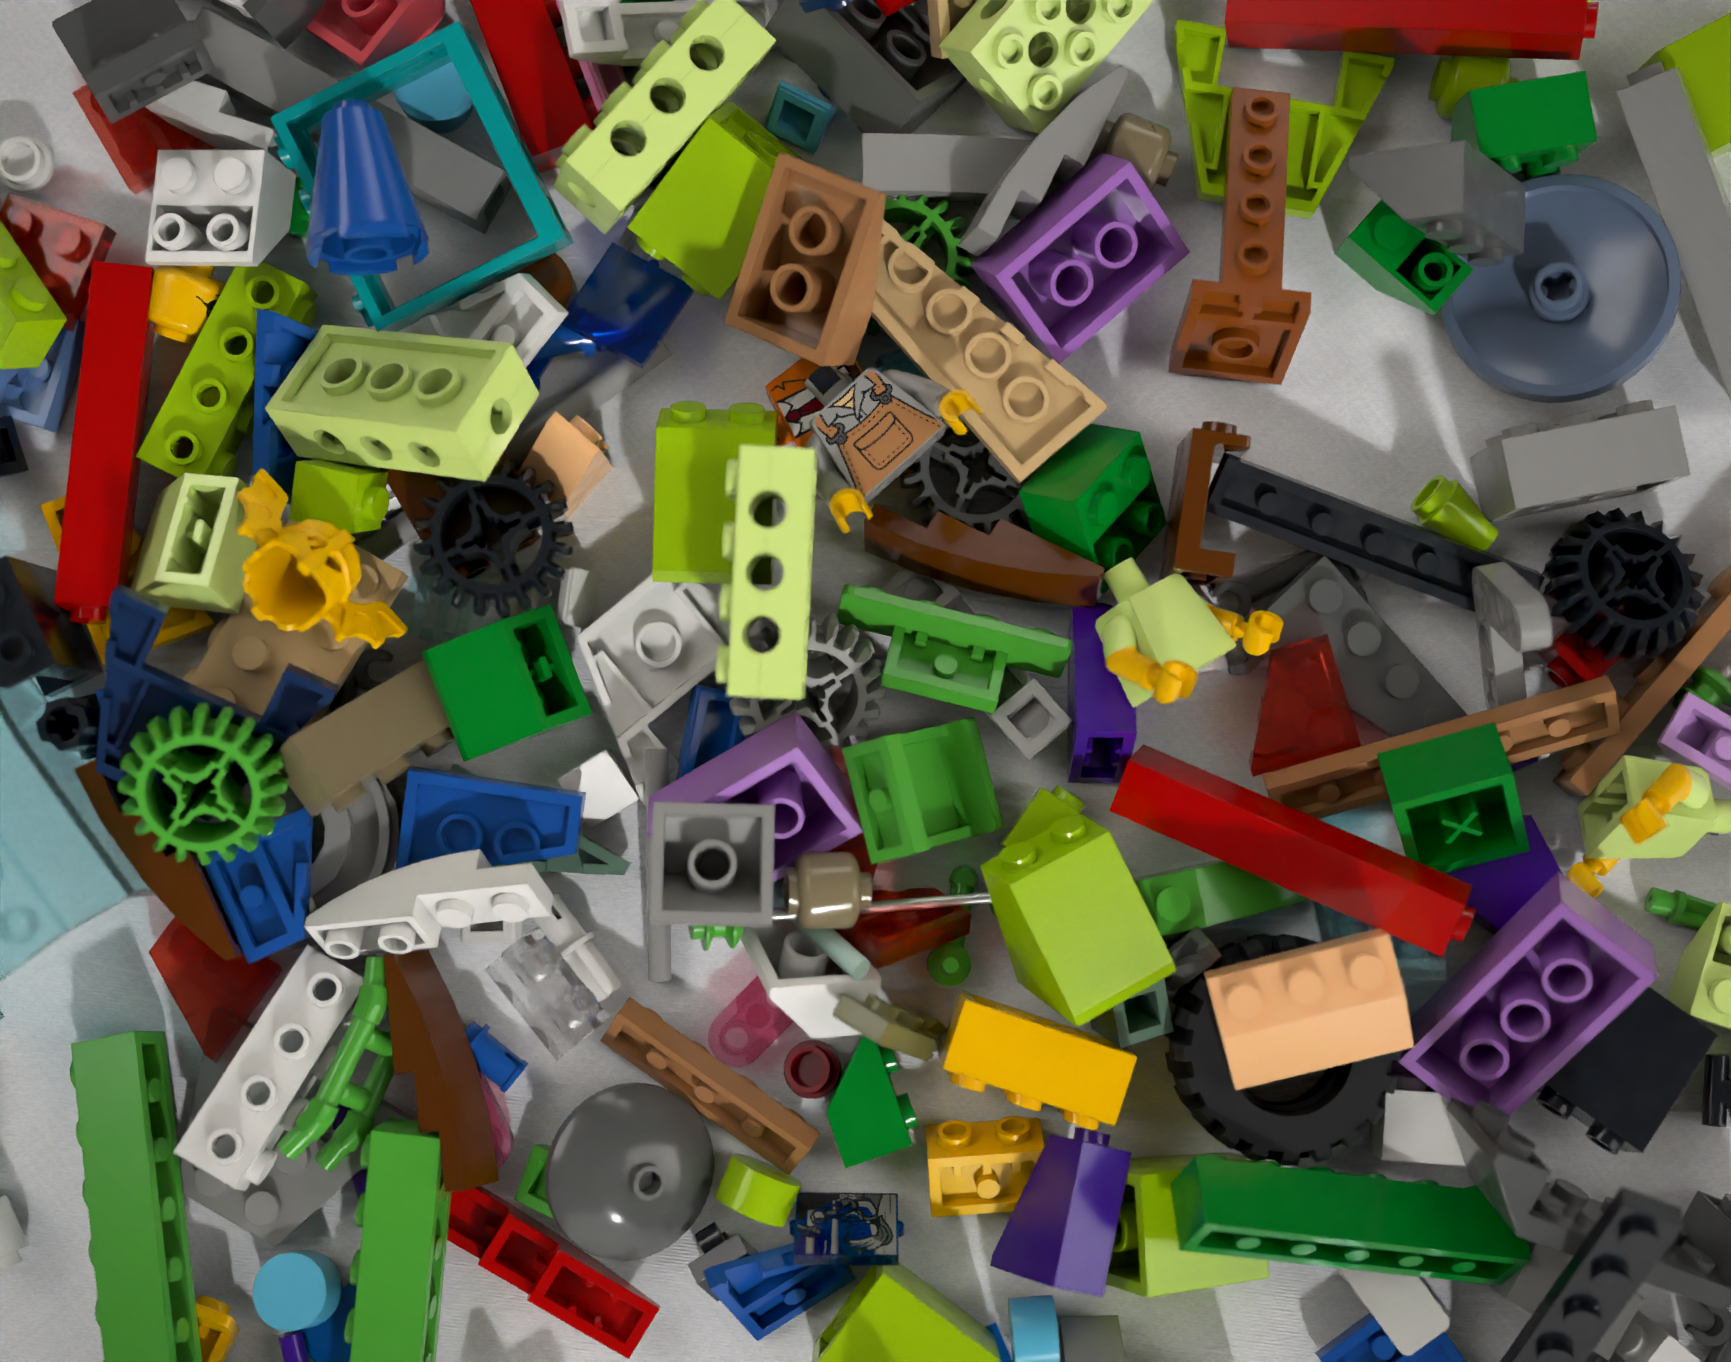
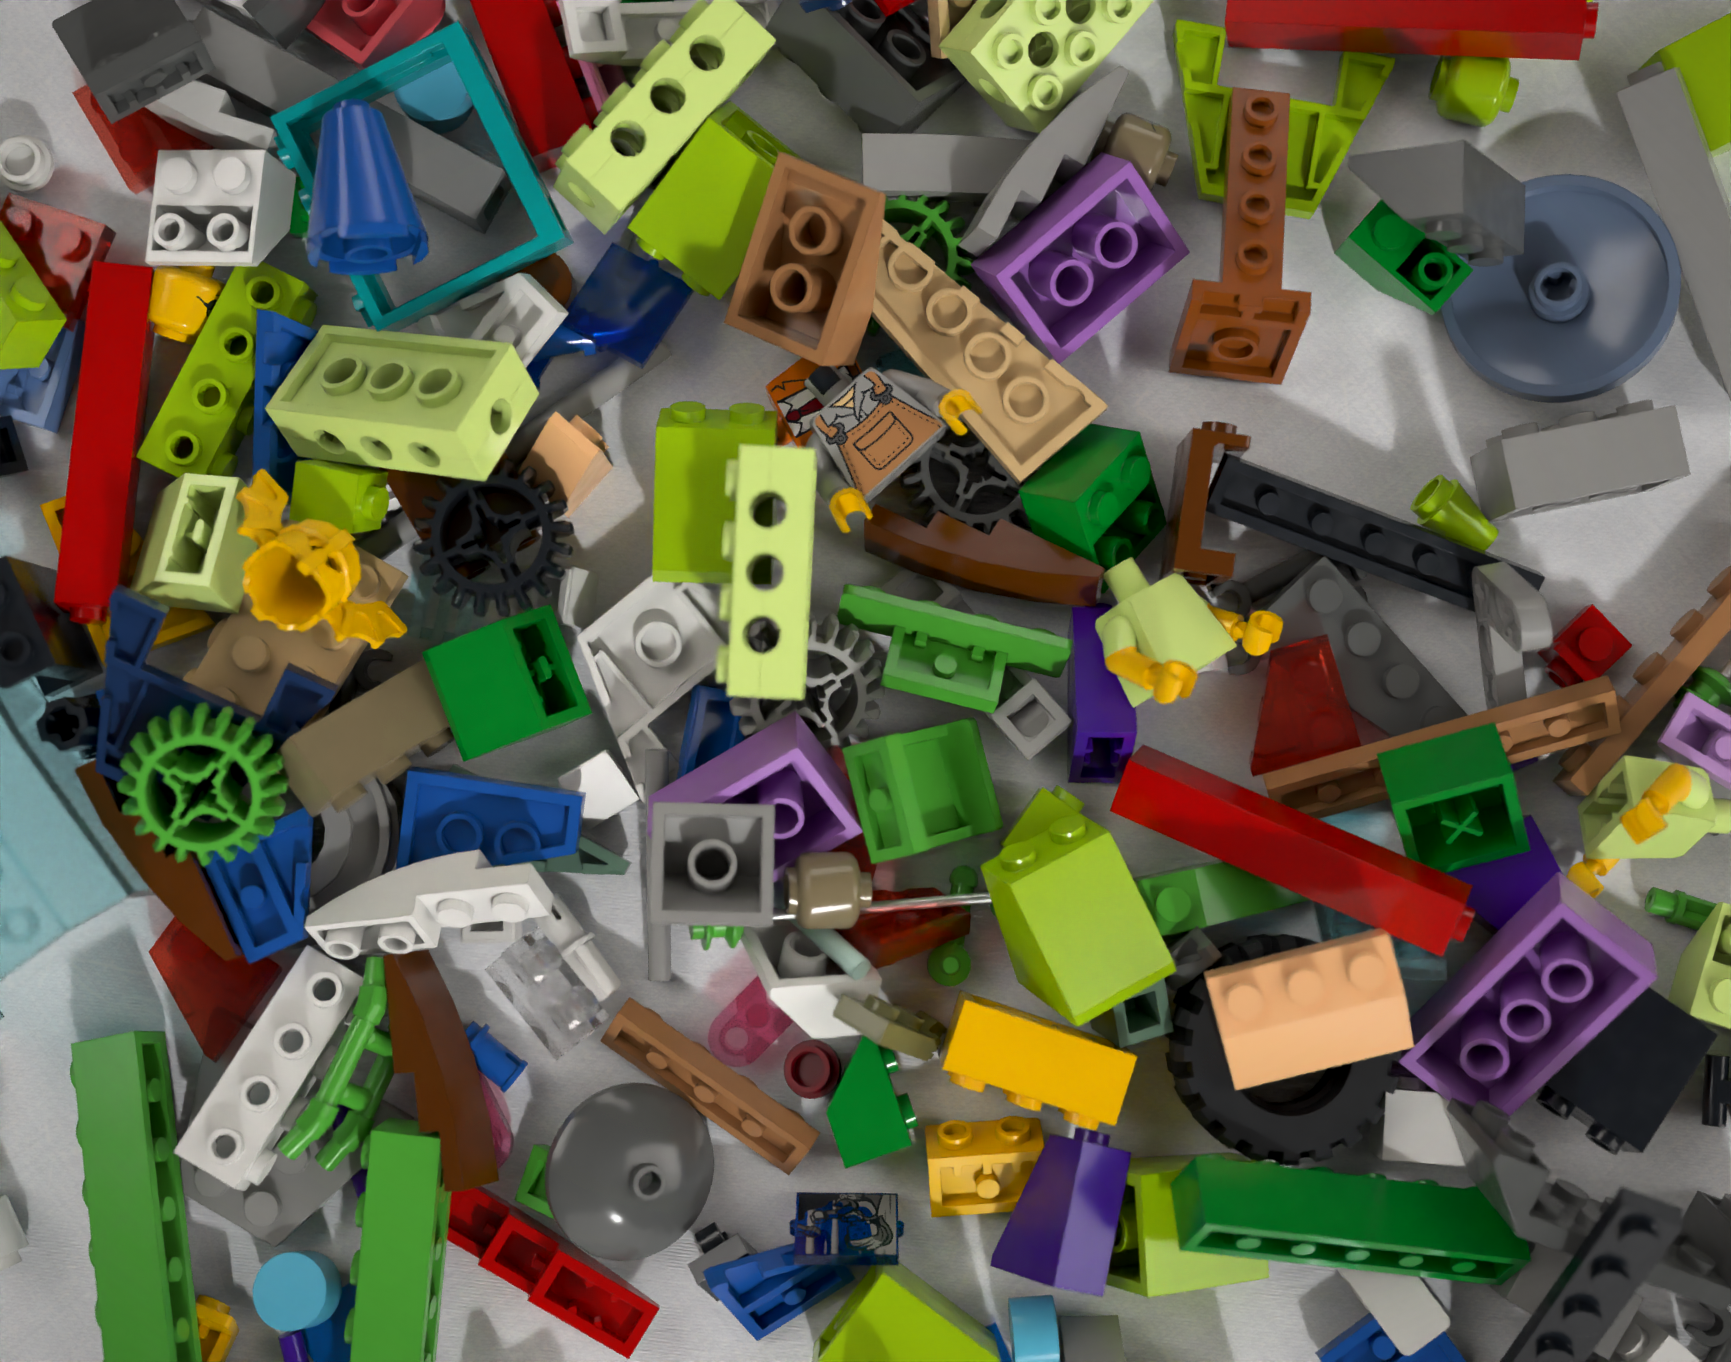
lime piece [715,1153,802,1227] -> none
medium azure slope [764,80,837,154] -> none
green slope [1451,71,1597,181] -> none
black gear [1542,507,1705,664] -> none

